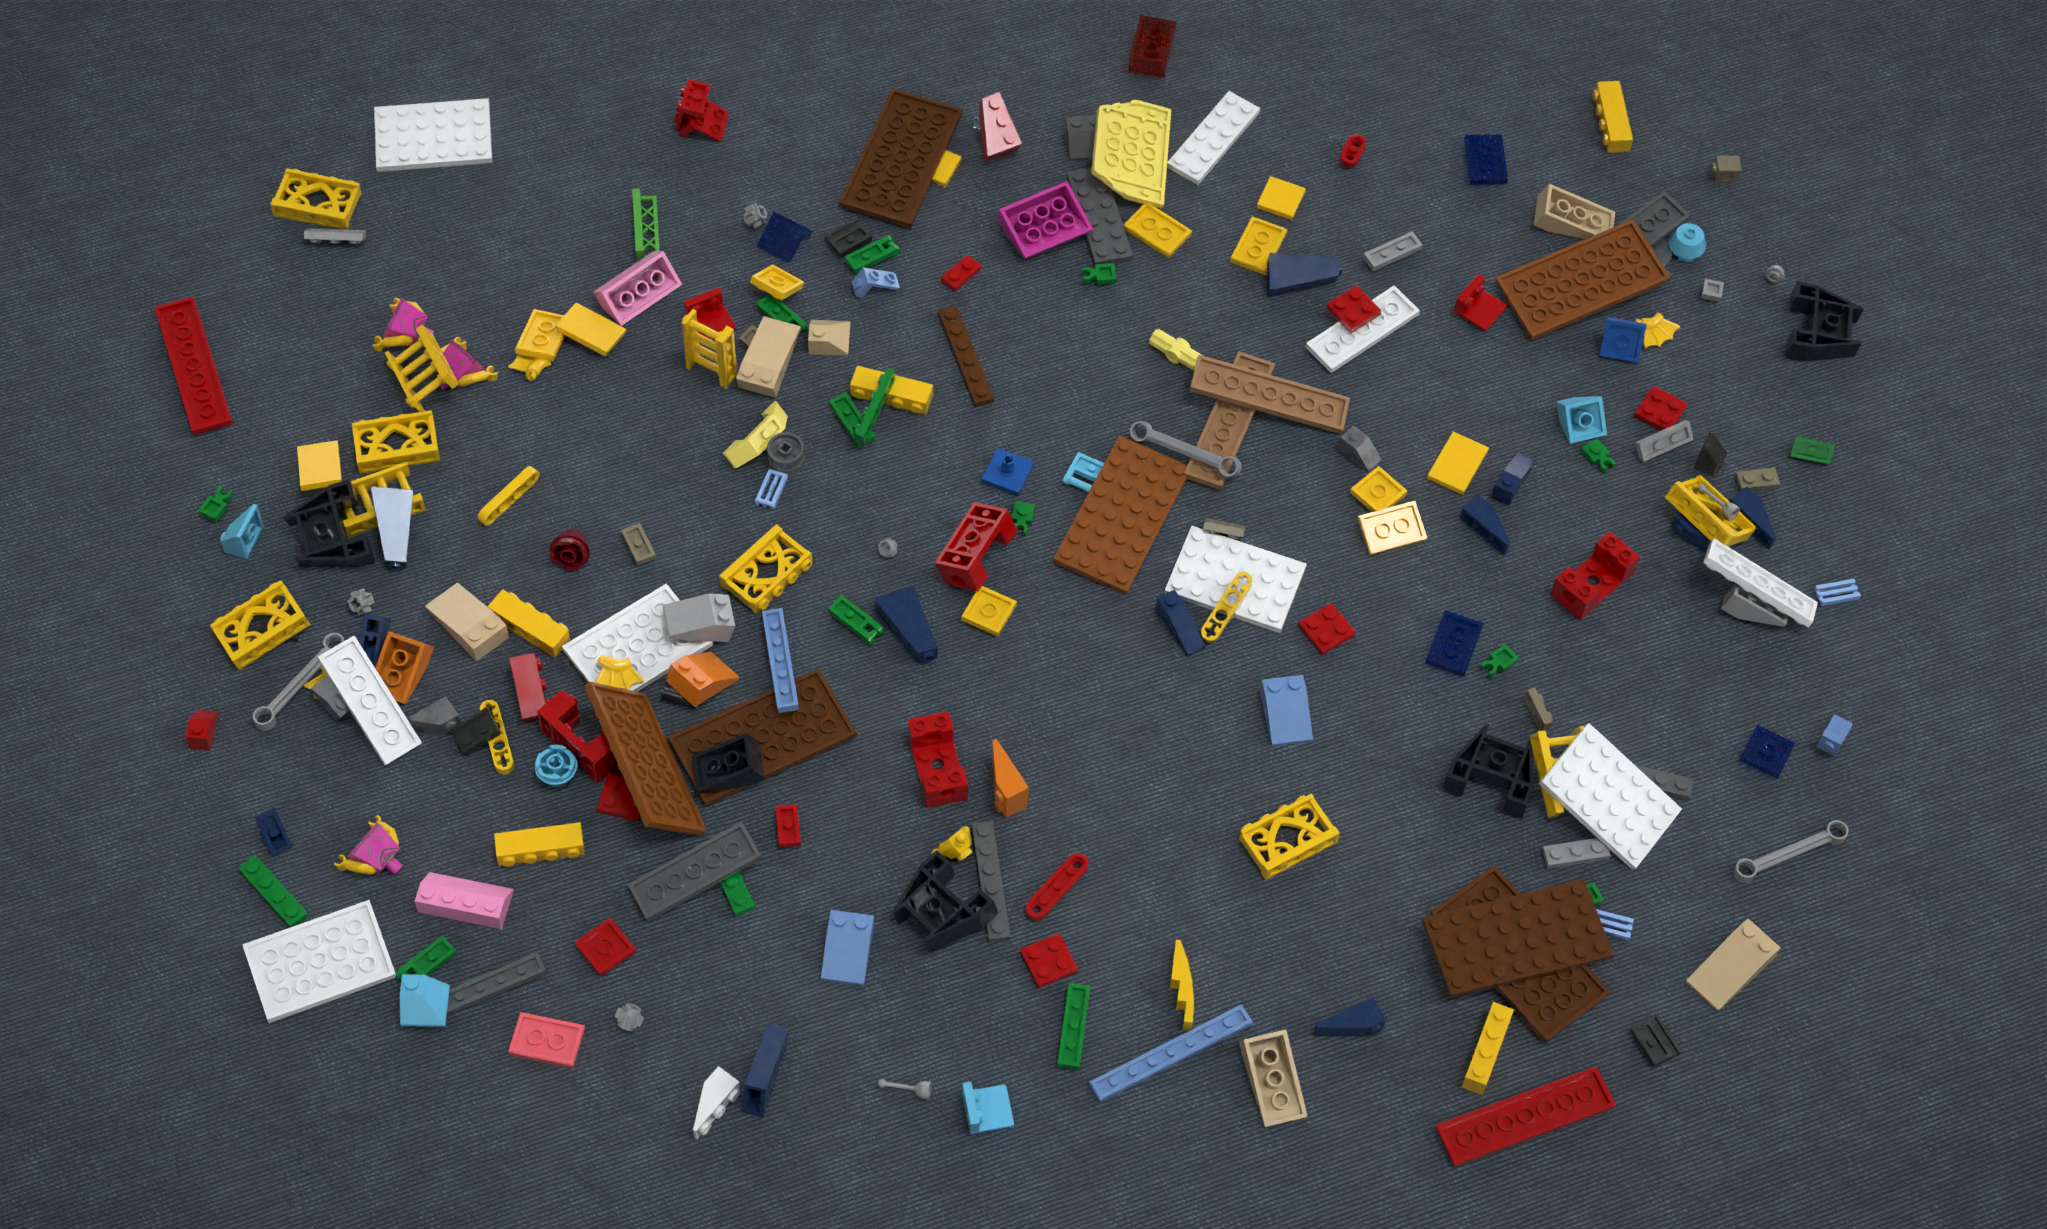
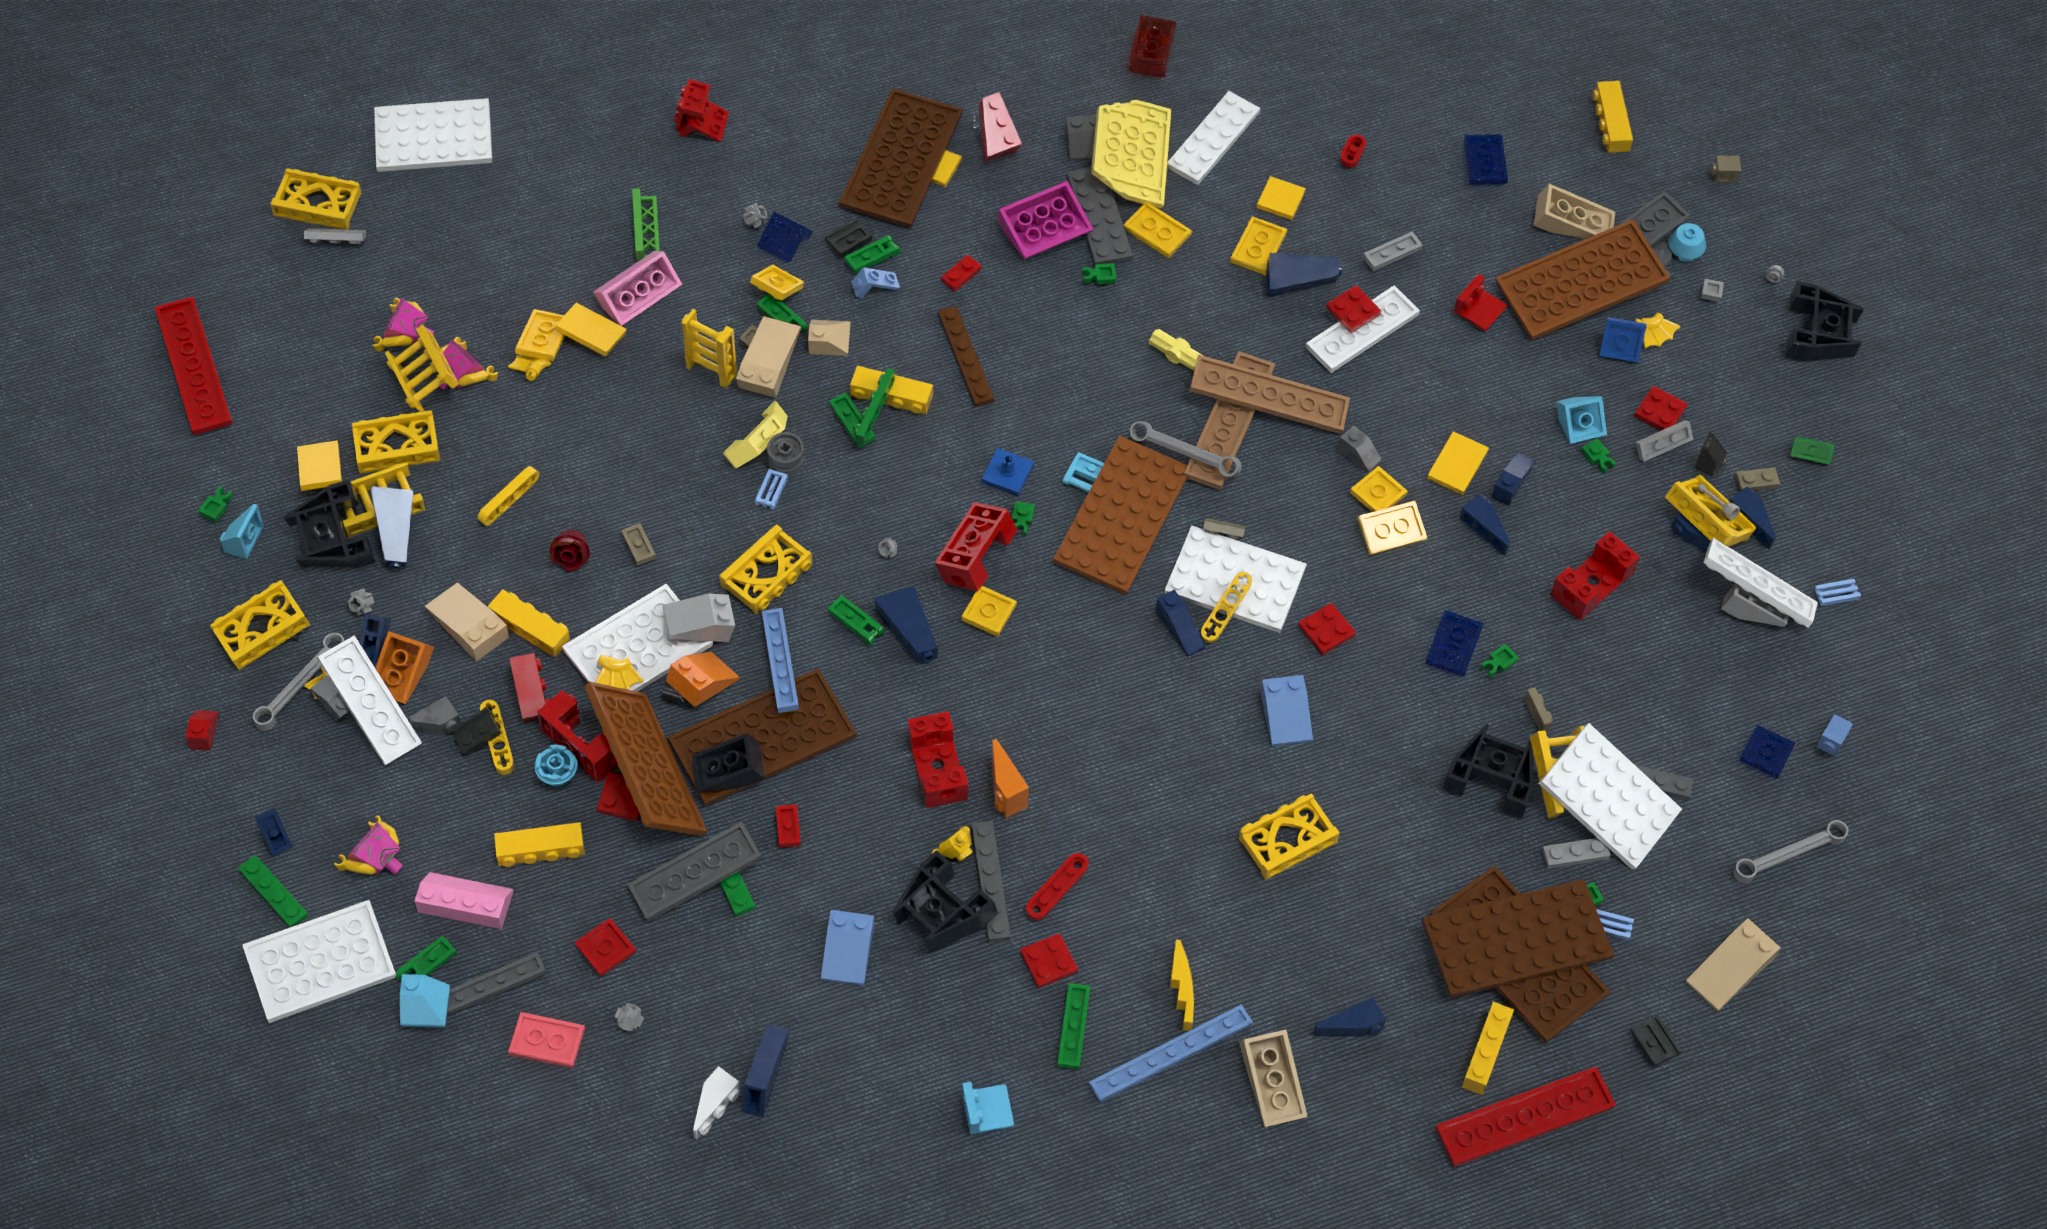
red bracket [683,287,736,340] -> none
light grey hinge [878,1079,932,1100] -> none

